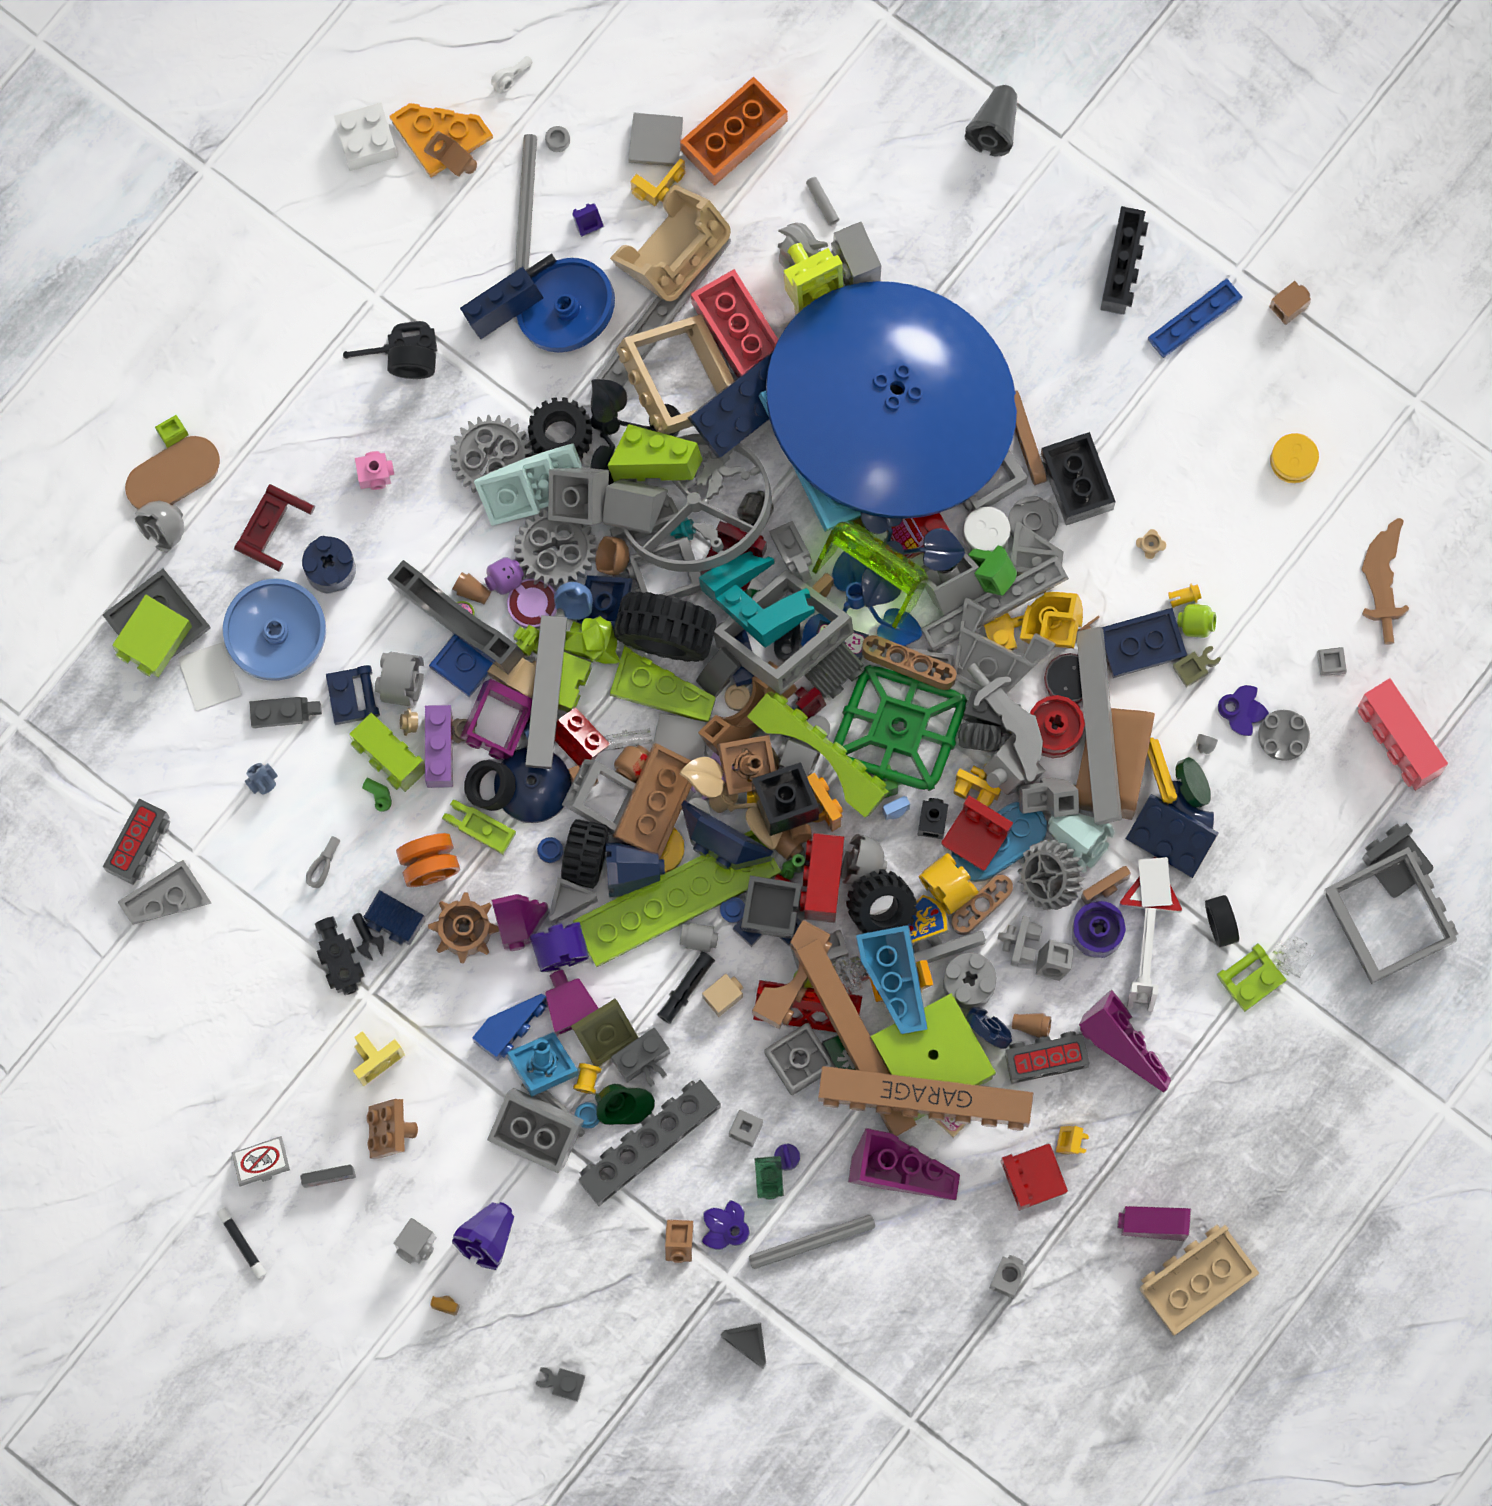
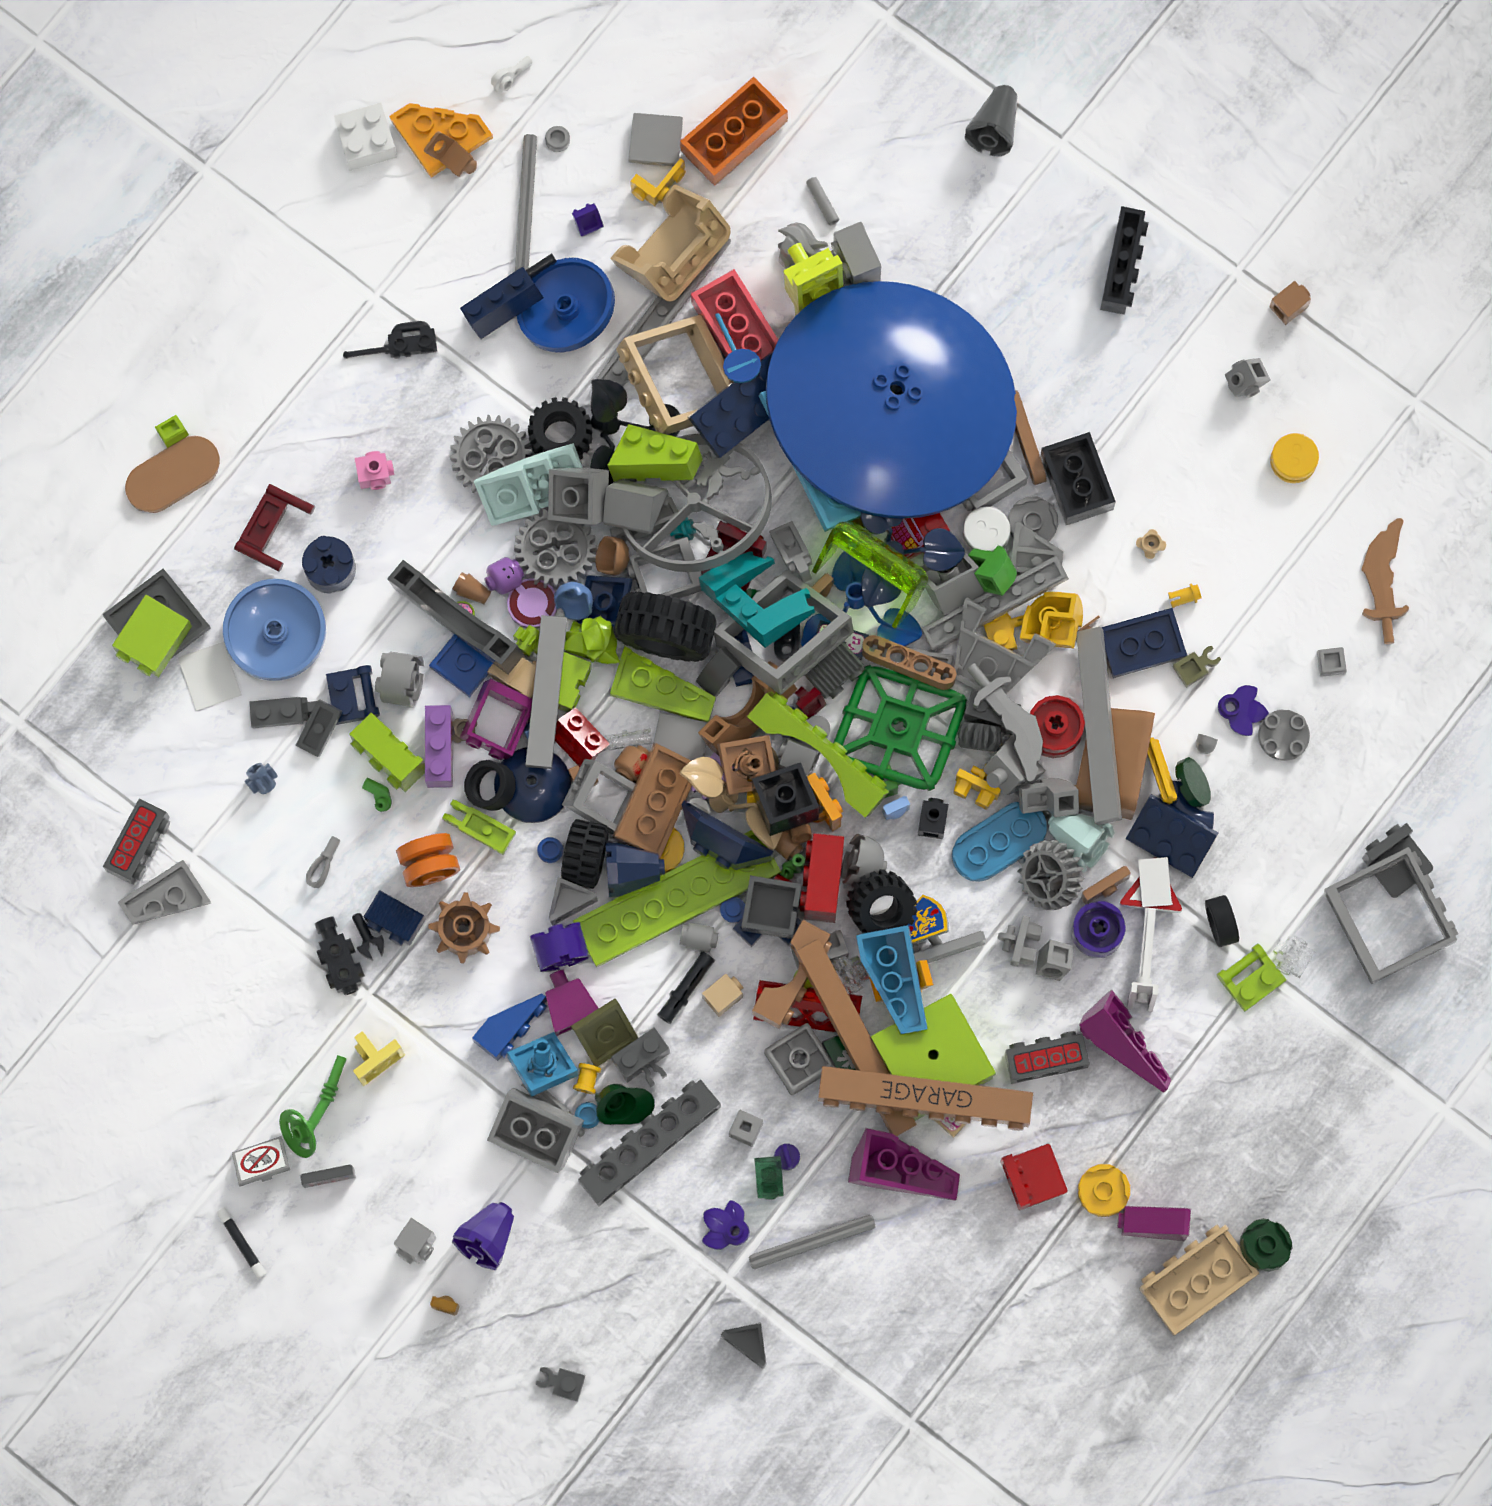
light grey cylinder [135,500,184,552] -> none
medium nougat plate [367,1099,418,1159] -> none
black tyre [387,345,436,379] -> none
tan plate [399,708,418,736] -> none
magenta wedge [491,894,549,951] -> none
medium nougat bracket [665,1220,693,1263] -> none
tan tile [725,684,750,711] -> none
clear smoke head [737,491,774,526] -> none
yellow brick [918,853,979,915] -> none
red bracket [941,795,1013,871] -> none
light grey brick [943,953,996,1010] -> none
medium nougat beam [951,875,1013,935] -> none
dark blue tile [966,1007,1012,1049] -> none
light grey brick [990,1255,1027,1299] -> none
medium nougat cone [1012,1013,1052,1038] -> none
black tile [1044,653,1083,703] -> none
yellow tile [1056,1126,1089,1154] -> none
blue tile [1148,278,1243,359] -> none
lime head [1177,604,1217,638] -> none
coral brick [1358,678,1448,791] -> none
none -> bright green dish [279,1055,347,1158]
none -> dark grey plate [295,699,343,757]
none -> blue piece [715,313,761,383]
none -> yellow tile [1078,1164,1130,1217]
none -> light grey brick [1224,358,1271,398]
none -> dark green tile [1240,1218,1292,1272]

